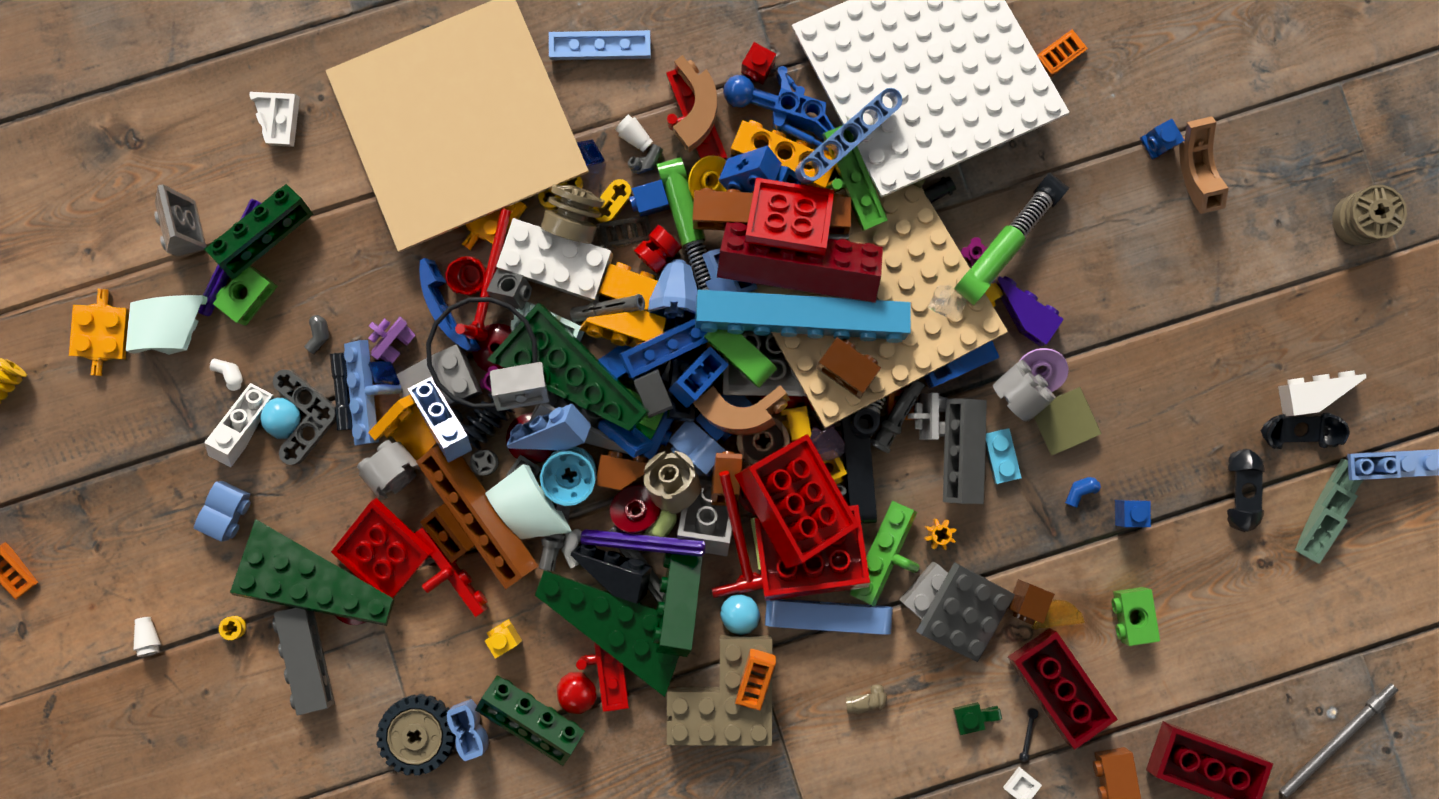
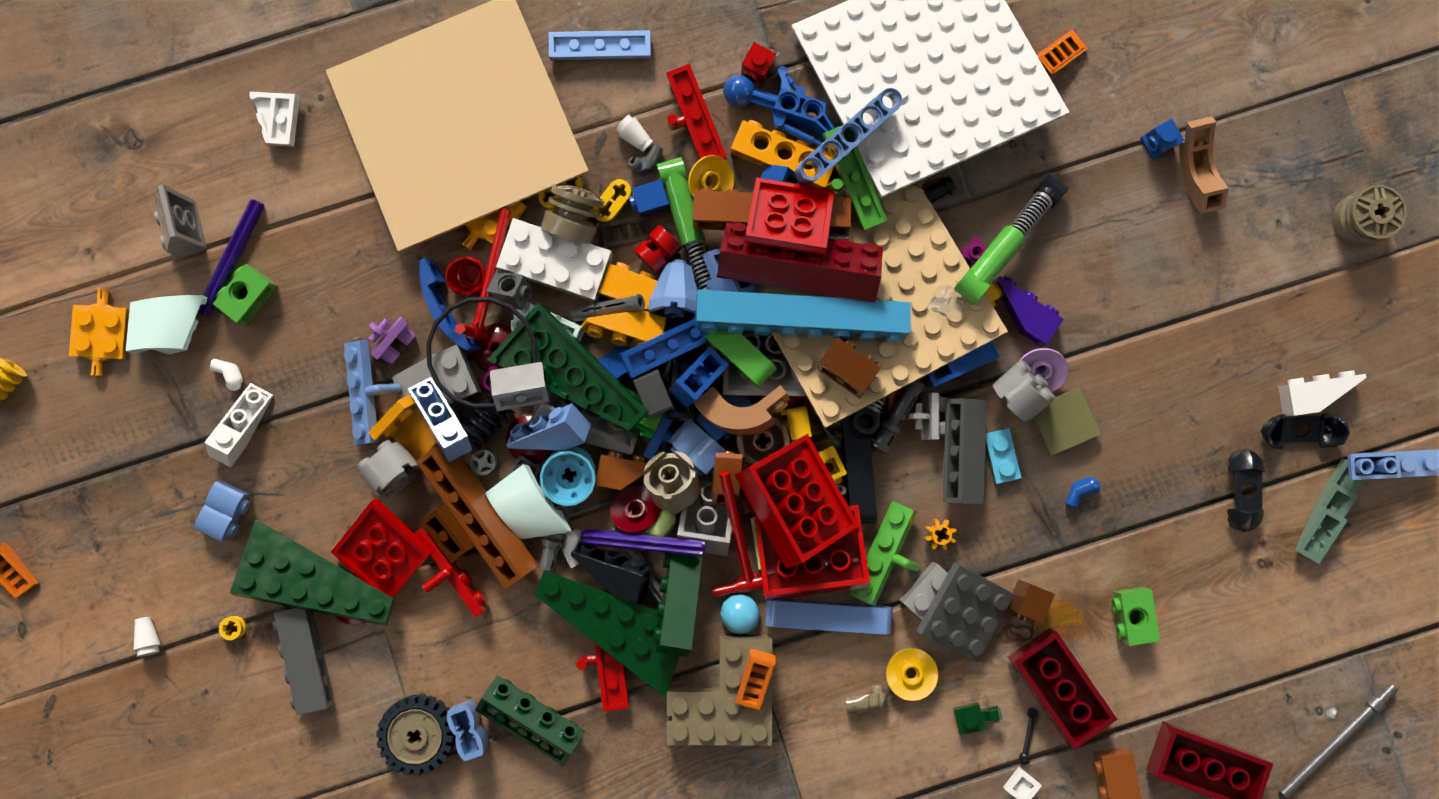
dark green brick [204,184,314,280] -> none
medium azure hair [261,398,302,439] -> none
dark grey beam [273,370,336,465] -> none
dark grey arm [304,315,329,354] -> none
black piece [330,353,353,431] -> none
clear blue slope [368,362,400,386] -> none
yellow brick [485,619,522,659] -> none
red hair [557,672,597,714] -> none
clear blue slope [577,139,605,166] -> none
blue plate [598,419,653,458] -> none
medium nougat arch [673,55,717,153] -> none
blue brick [719,145,782,193] -> none
piece [810,424,846,461] -> none
blue brick [1115,500,1151,527] -> none
none -> yellow dish [886,648,938,701]

